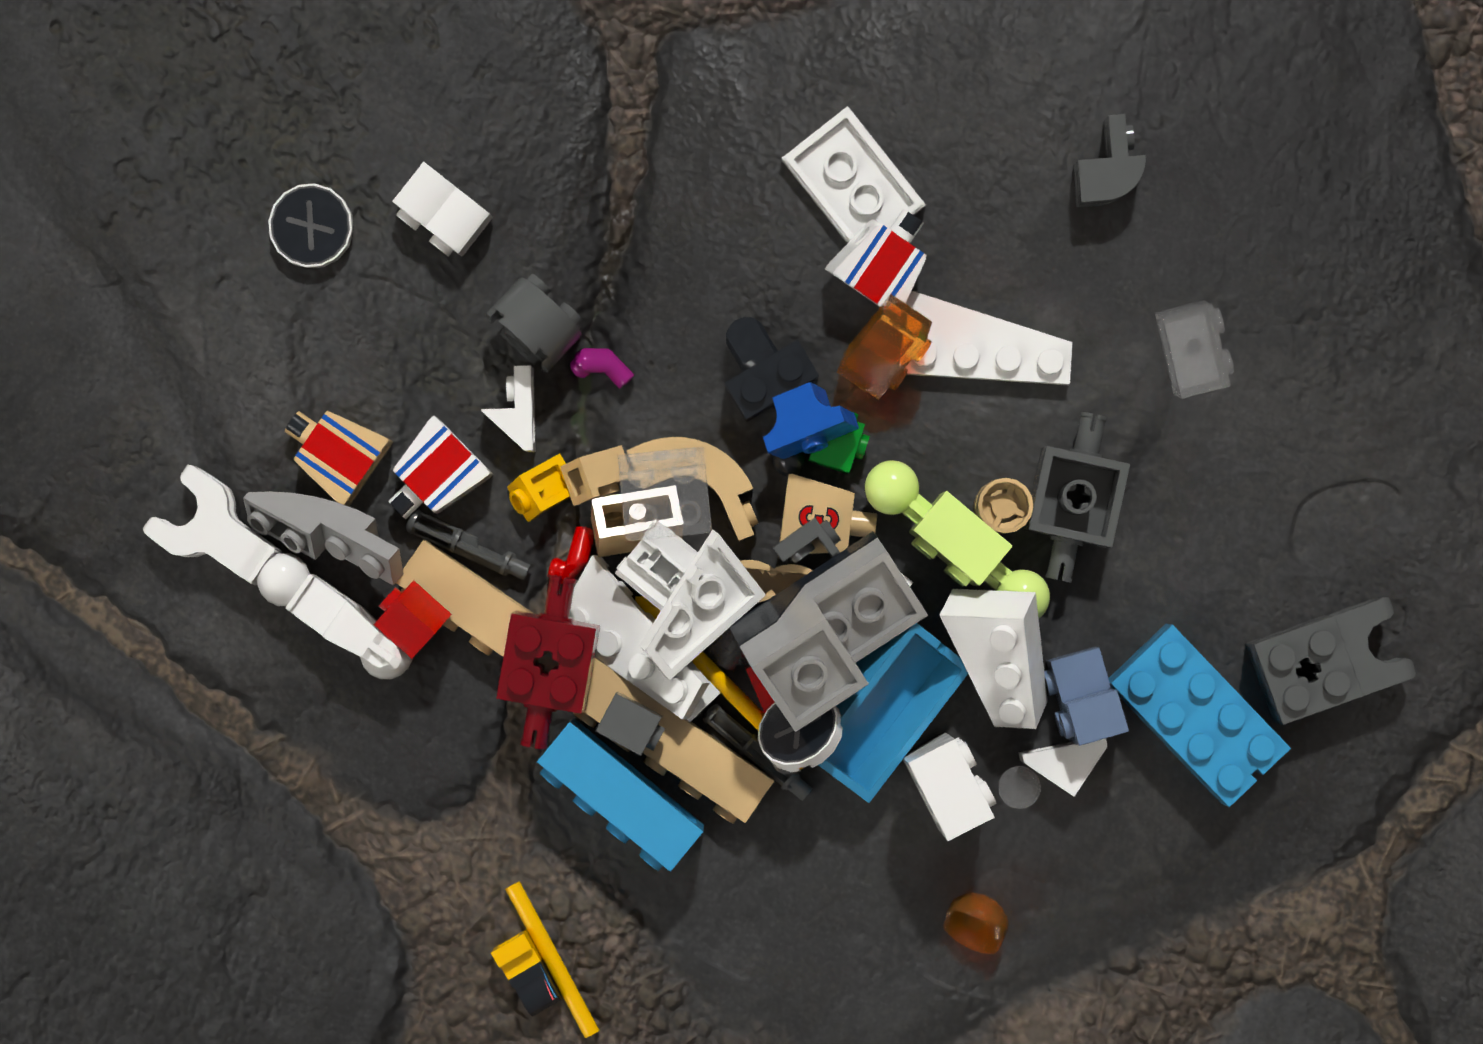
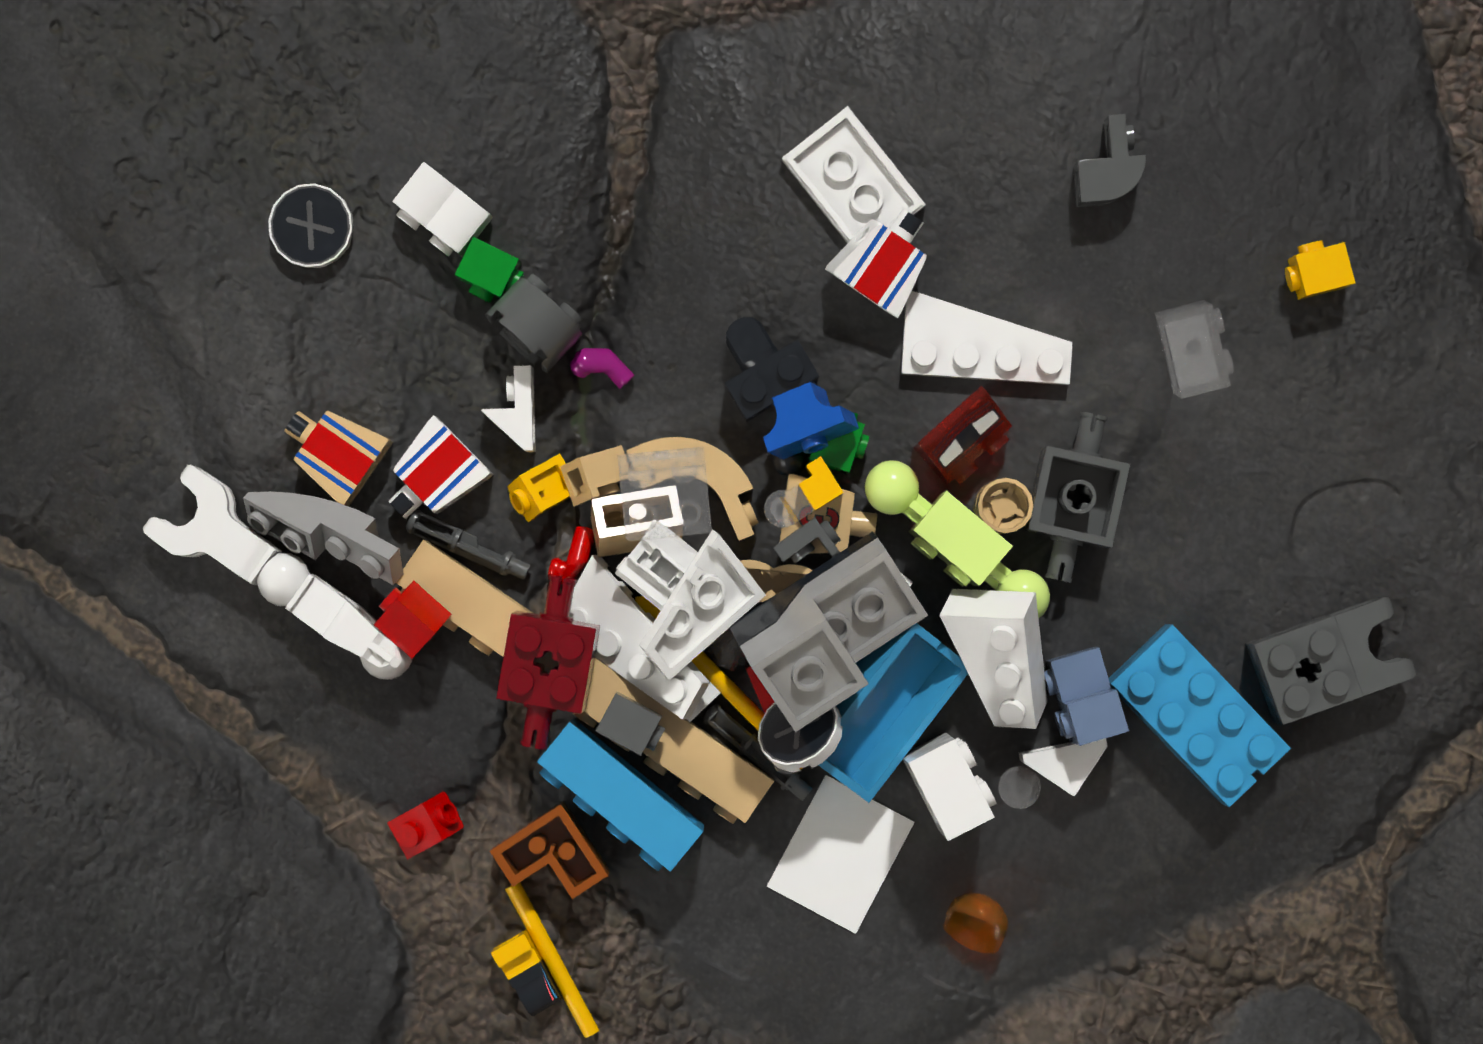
clear orange brick [837,294,932,400] -> none
none -> red bracket [387,791,464,860]
none -> green brick [455,237,524,303]
none -> dark orange brick [490,800,610,899]
none -> leg [764,456,844,528]
none -> white sticker [767,775,915,934]
none -> clear red slope [913,386,1012,485]
none -> yellow brick [1285,240,1355,300]

